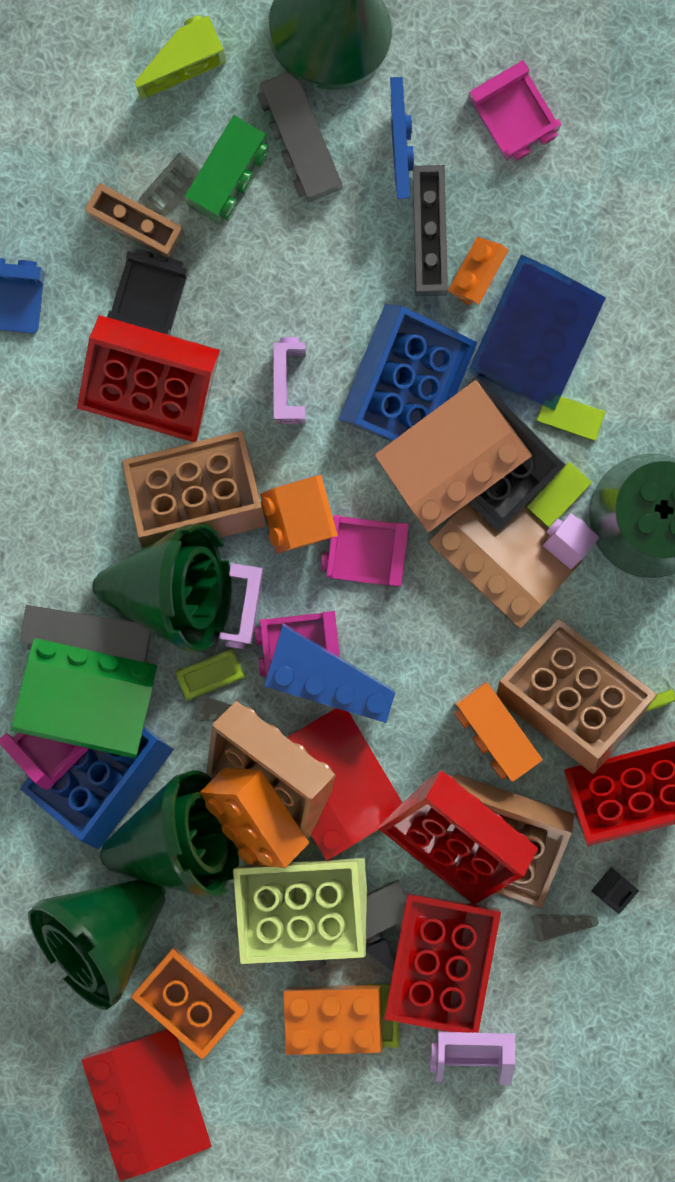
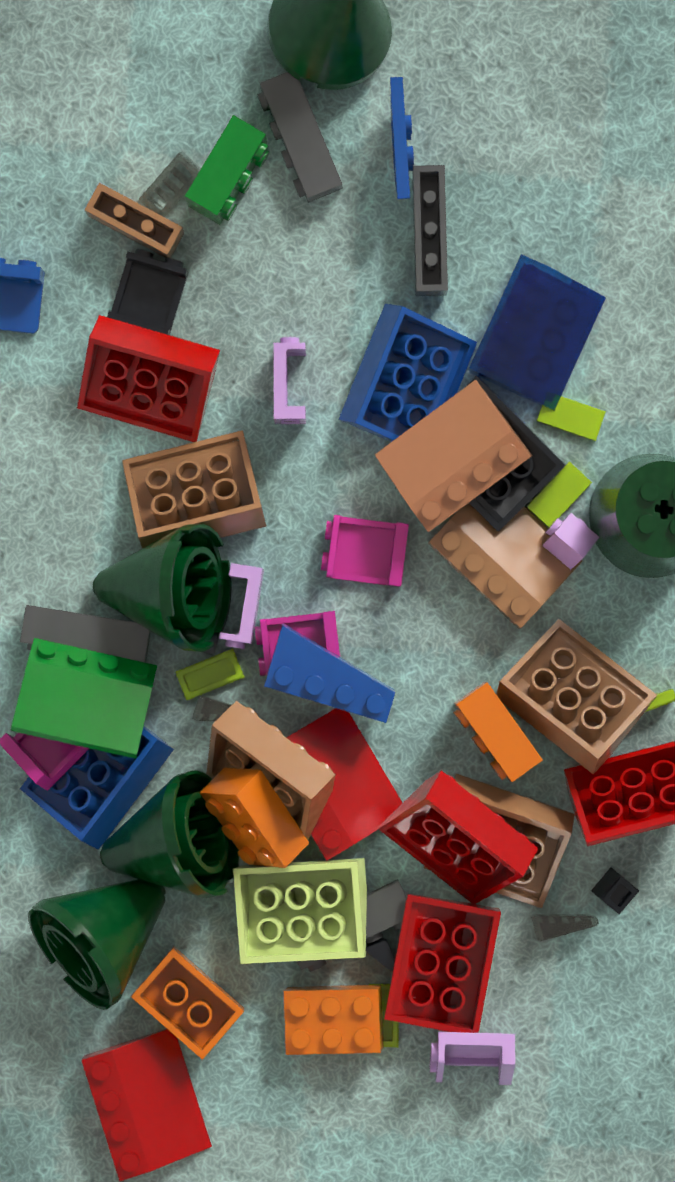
lime slope [134,15,226,100] -> none
orange slope [260,475,338,554] -> none
orange bracket [448,237,509,305] -> none
dark pink panel [468,60,562,161] -> none

